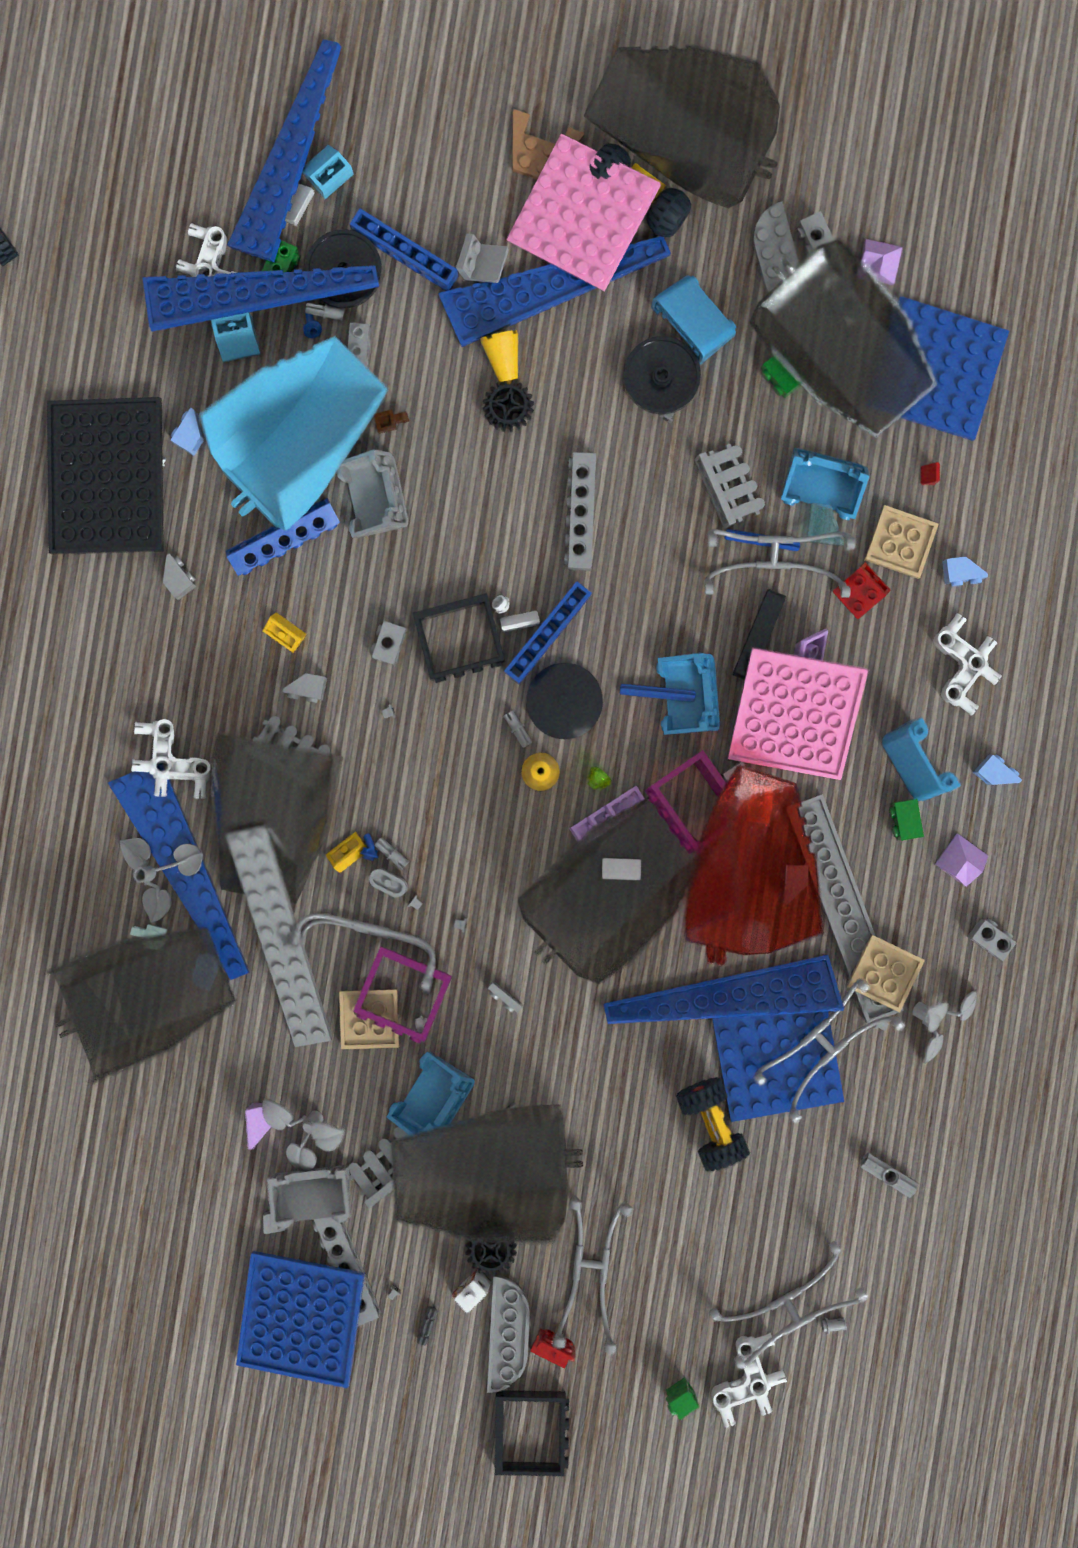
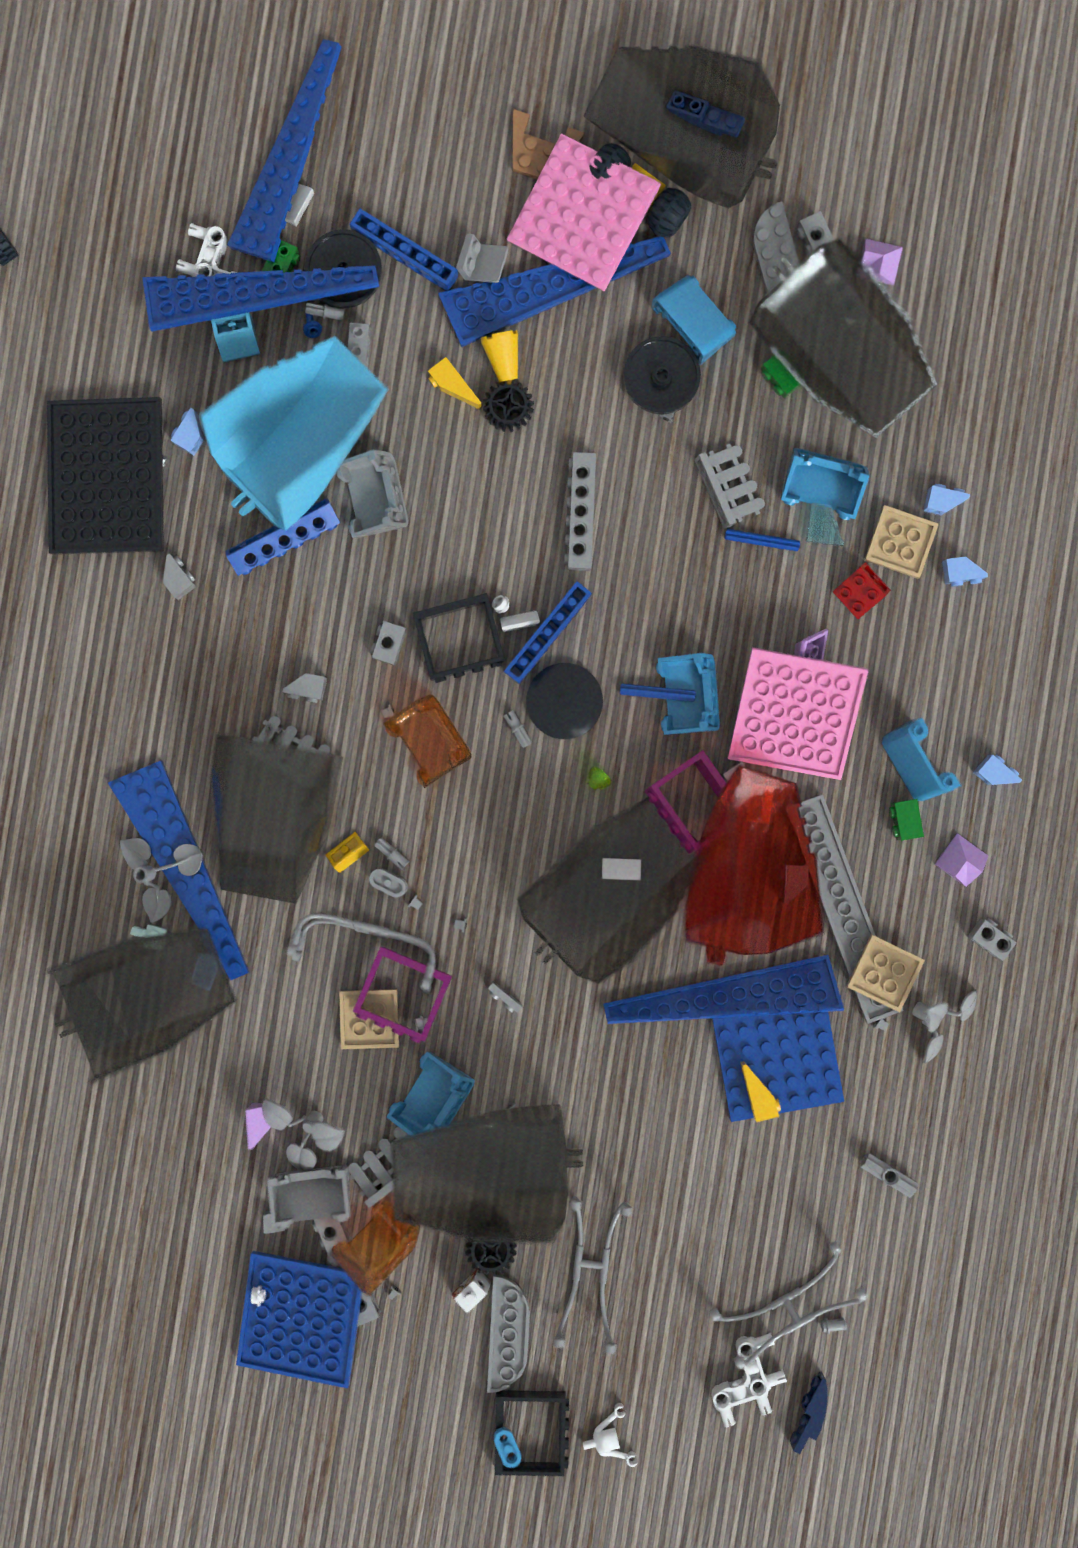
white pin [132,719,210,799] -> none
light grey plate [226,825,333,1047] -> none
yellow slope [262,613,306,653] -> none
medium azure slope [302,145,354,199] -> none
blue plate [360,834,379,861] -> none
reddish brown plate [374,409,409,434] -> none
dark grey axle [417,1306,437,1346] -> none
yellow cone [521,753,560,791] -> none
red bracket [530,1328,575,1369] -> none
lavender slope [569,786,647,845] -> none
green brick [666,1377,699,1420] -> none
black plate [675,1077,750,1172] -> none
light grey bar [704,529,856,597] -> none
black beam [733,589,786,680] -> none
light grey bar [753,979,905,1123] -> none
blue plate [865,296,1009,441] -> none
red slope [921,462,940,485] -> none
white pin [933,613,1002,716] -> none
none -> white plate [251,1286,266,1306]
none -> clear orange windscreen [332,1199,421,1296]
none -> clear orange windscreen [383,695,472,788]
none -> yellow slope [428,357,482,409]
none -> dark azure plate [493,1427,521,1468]
none -> white piece [583,1403,637,1467]
none -> dark blue slope [666,90,745,138]
none -> yellow slope [740,1061,781,1122]
none -> dark blue slope [790,1372,828,1454]
none -> light blue slope [923,484,970,515]

